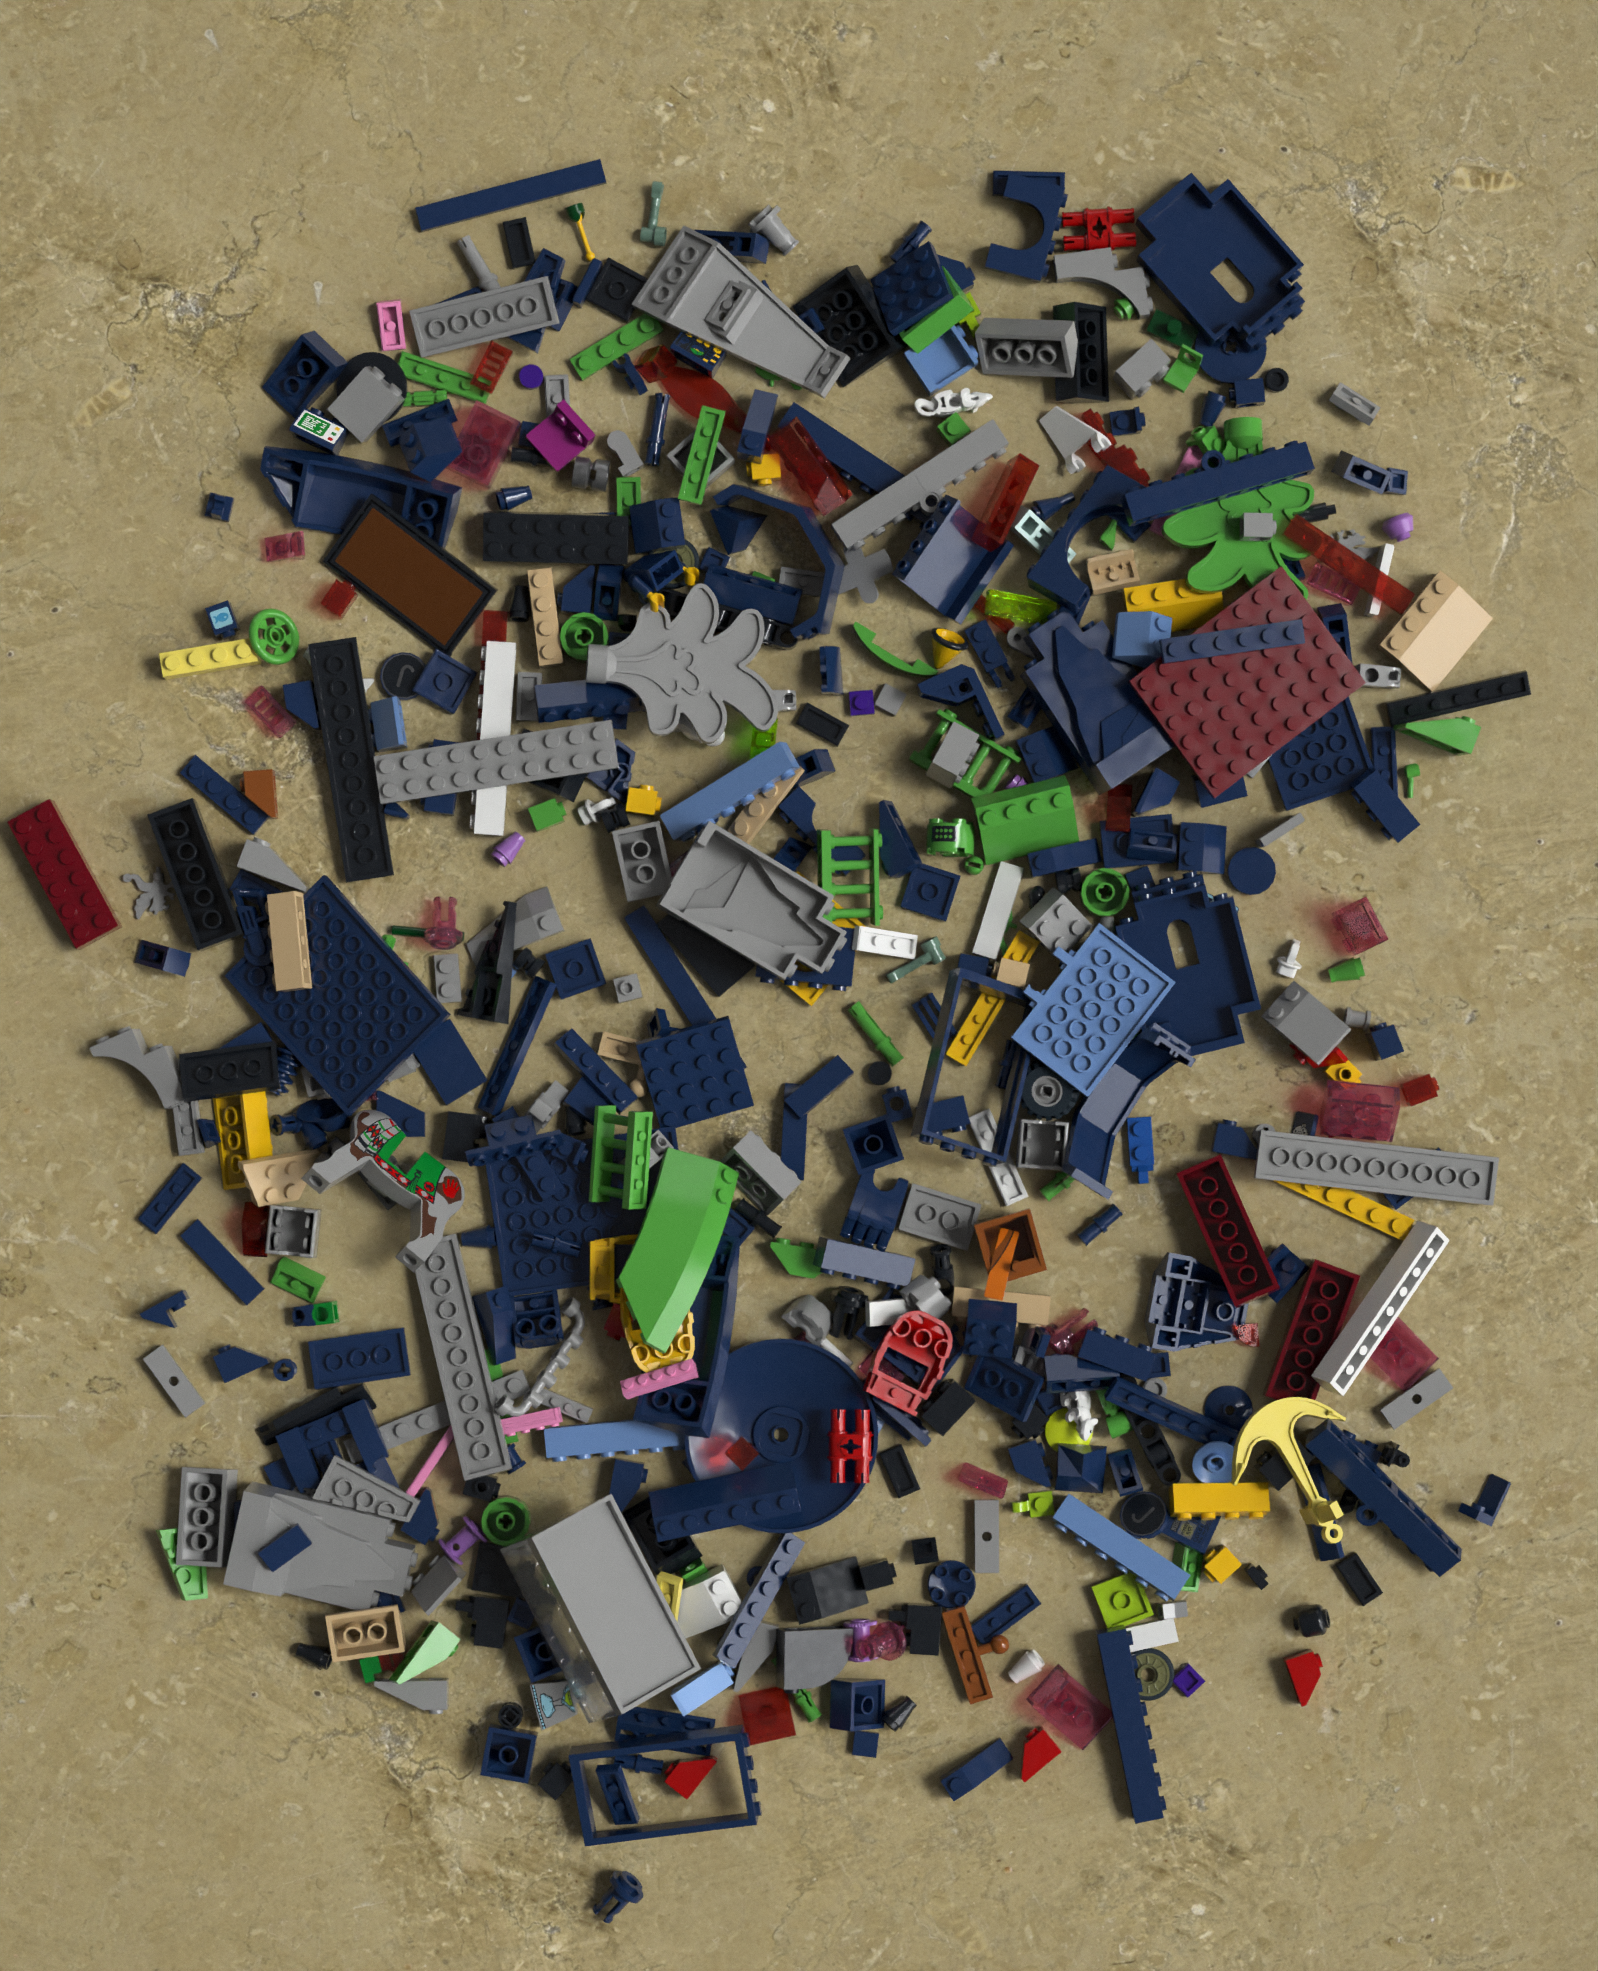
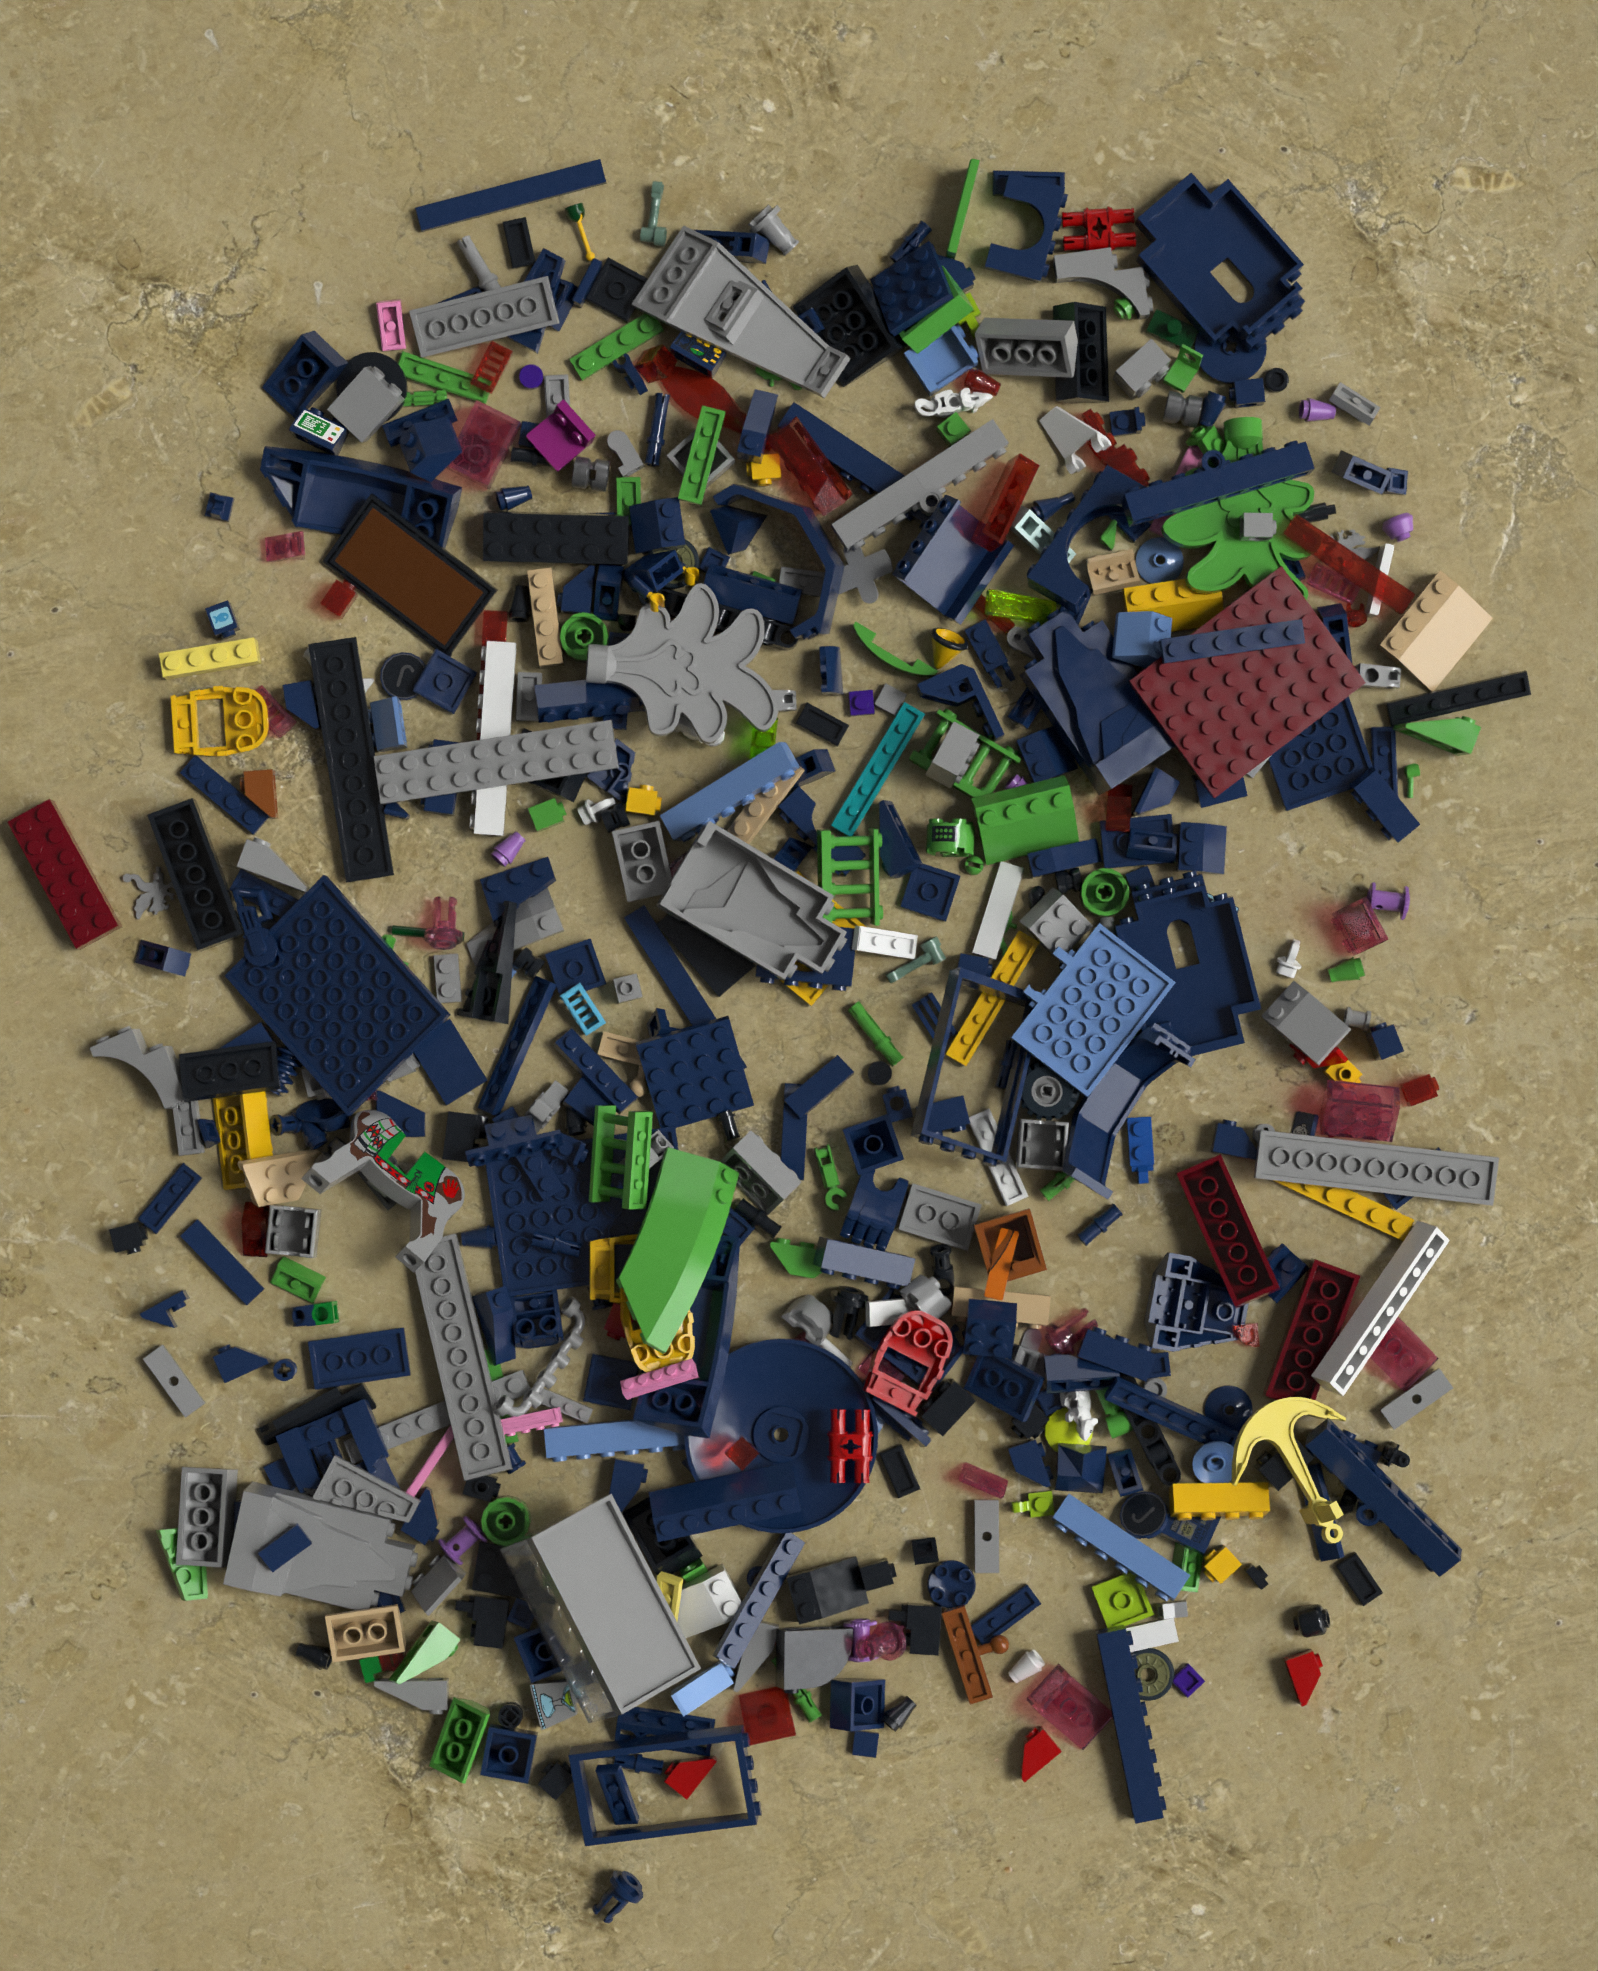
bright green plate [249,608,299,665] -> none
tan brick [265,891,312,992] -> none
dark blue slope [940,1738,1014,1801] -> none
tan brick [992,958,1030,988] -> none
dark blue tile [1029,1326,1051,1358] -> none
dark blue tile [1227,847,1276,895] -> none
light grey tile [1254,813,1305,848] -> none
dark blue bracket [1458,1474,1511,1527] -> none
none -> black brick [109,1222,148,1255]
none -> yellow slope [171,686,269,756]
none -> bright green slope [429,1697,490,1784]
none -> dark blue wing [480,857,556,924]
none -> medium azure slope [560,983,606,1036]
none -> dark blue tile [583,1354,639,1410]
none -> black pin [717,1110,741,1141]
none -> bright green piece [814,1144,847,1211]
none -> teal plate [831,702,925,836]
none -> bright green tile [946,158,980,260]
none -> clear red cone [964,368,1001,396]
none -> medium blue dish [1136,537,1184,584]
none -> flat silver wheel [1163,391,1202,428]
none -> medium lavender cone [1299,398,1336,422]
none -> clear red plate [1345,603,1367,628]
none -> medium lavender hose [1366,882,1410,920]

